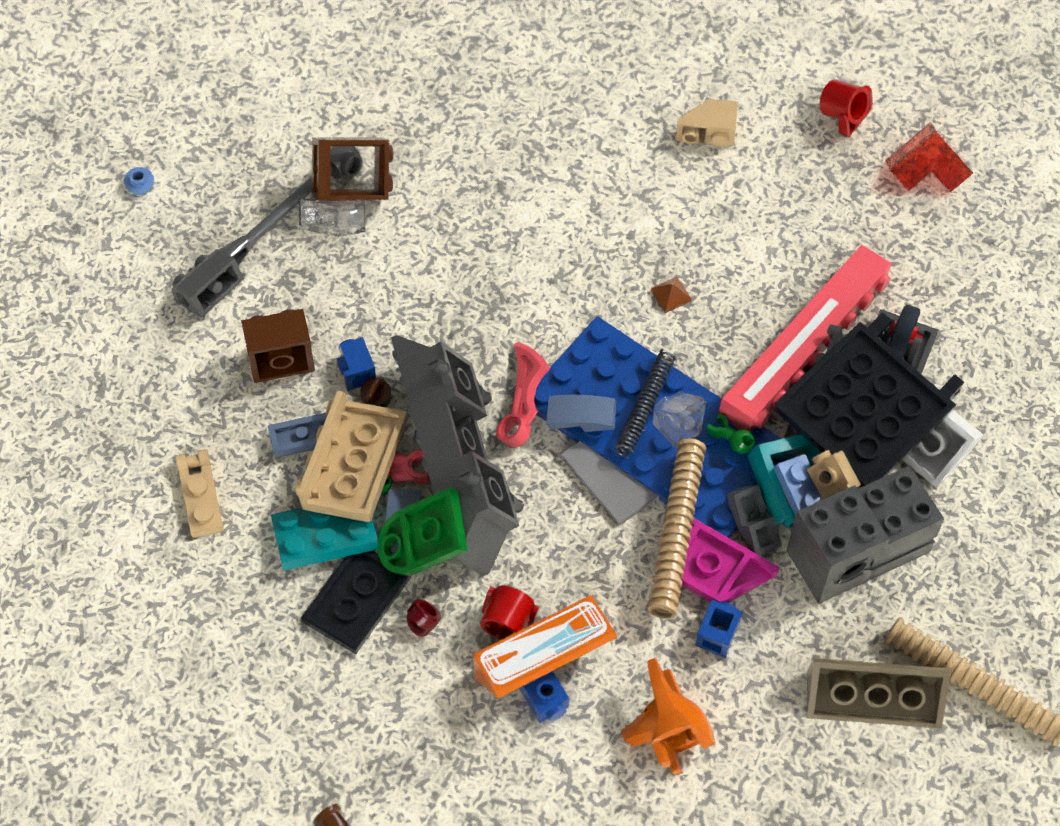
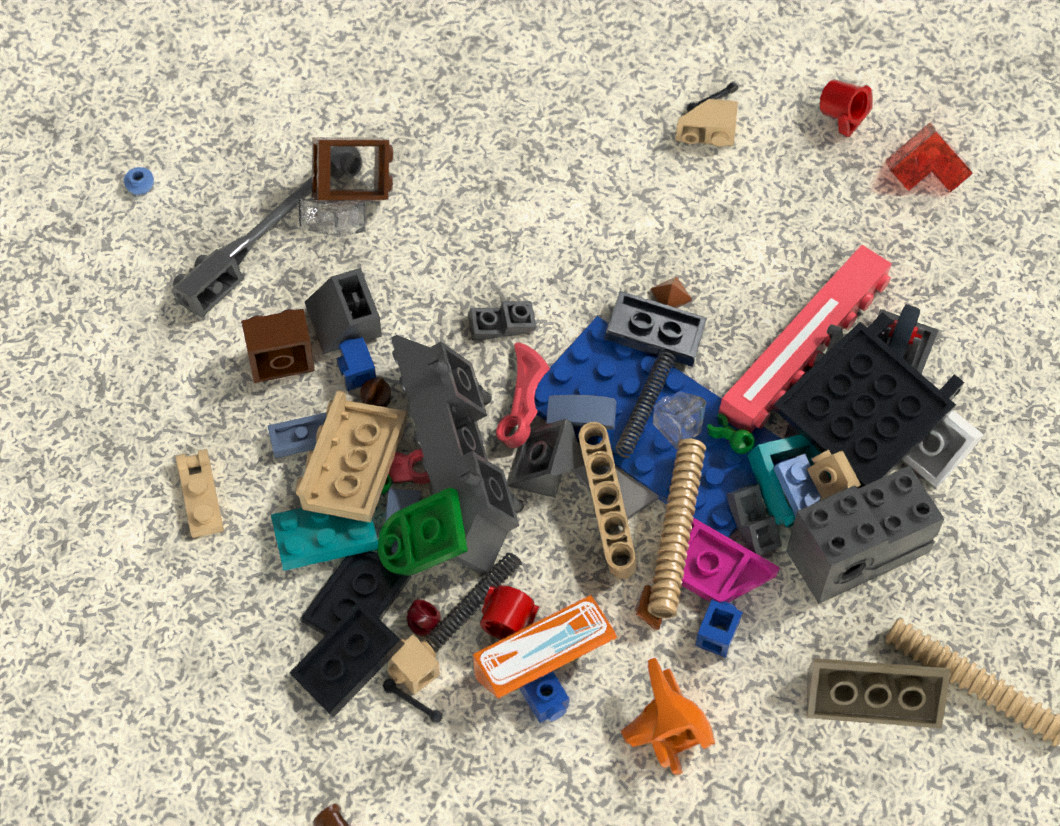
none -> black tile [289,601,405,718]
none -> dark grey slope [305,268,382,354]
none -> black hinge [383,679,443,723]
none -> tan brick [387,634,440,695]
none -> dark grey piece [425,553,522,652]
none -> dark grey slope [468,301,537,340]
none -> dark grey slope [508,419,585,498]
none -> tan beam [579,422,637,579]
none -> tile [604,291,707,367]
none -> dark orange slope [635,585,663,630]
none -> black hinge [687,82,739,112]

